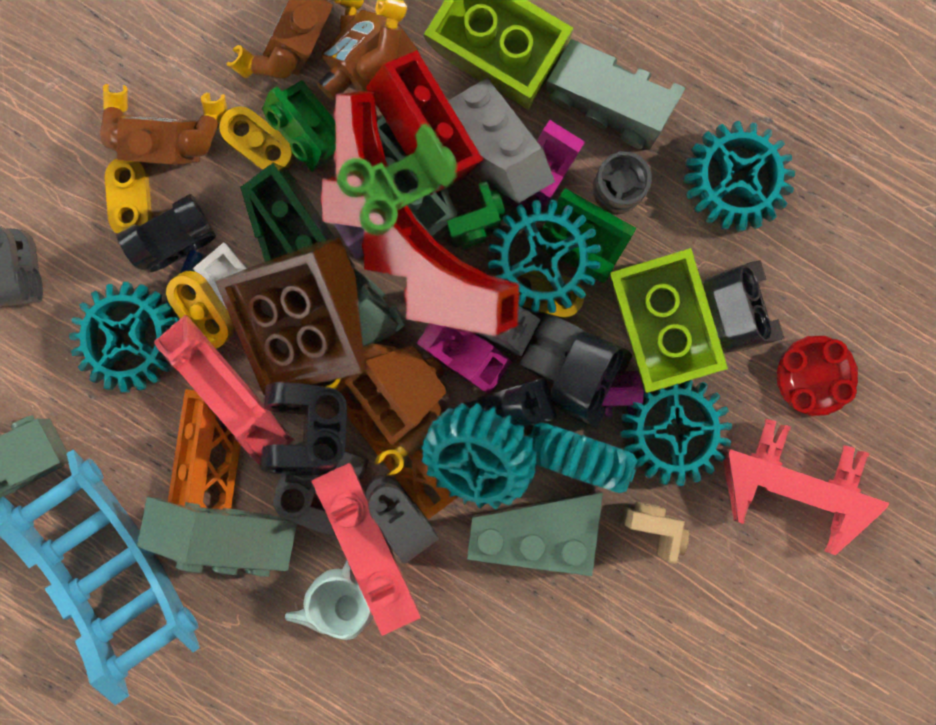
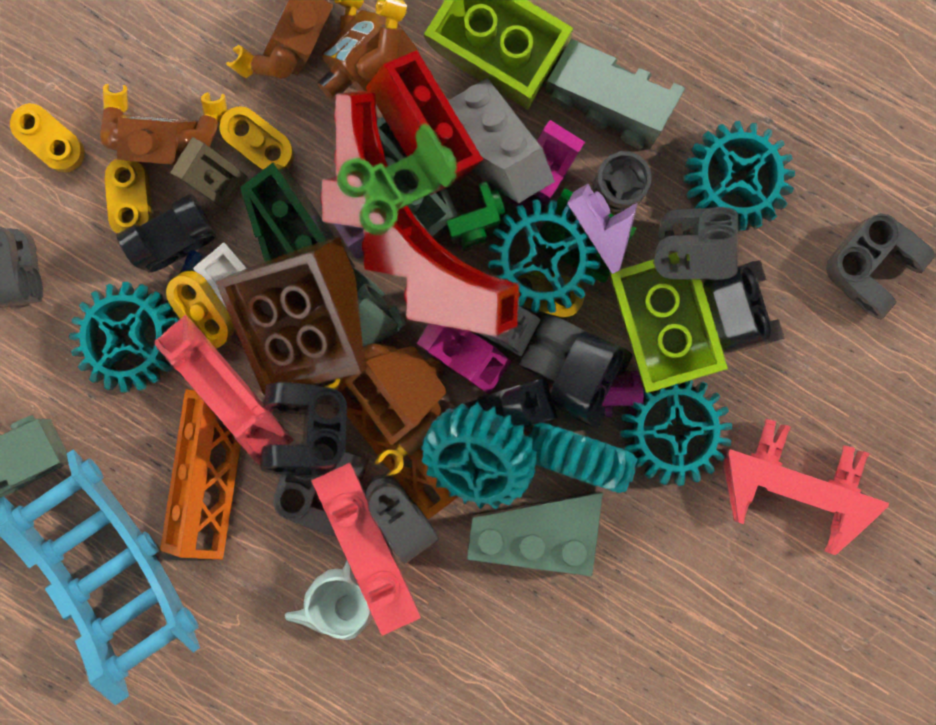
sand green wedge [137,496,297,577] -> none
green bracket [262,80,336,172] -> none
tan bracket [621,501,689,564] -> none
red dish [777,336,858,416] -> none
none -> yellow plate [10,104,85,173]
none -> dark tan plate [170,137,247,210]
none -> lavender slope [567,184,638,274]
none -> dark grey piece [654,207,738,280]
none -> dark grey piece [826,213,936,320]

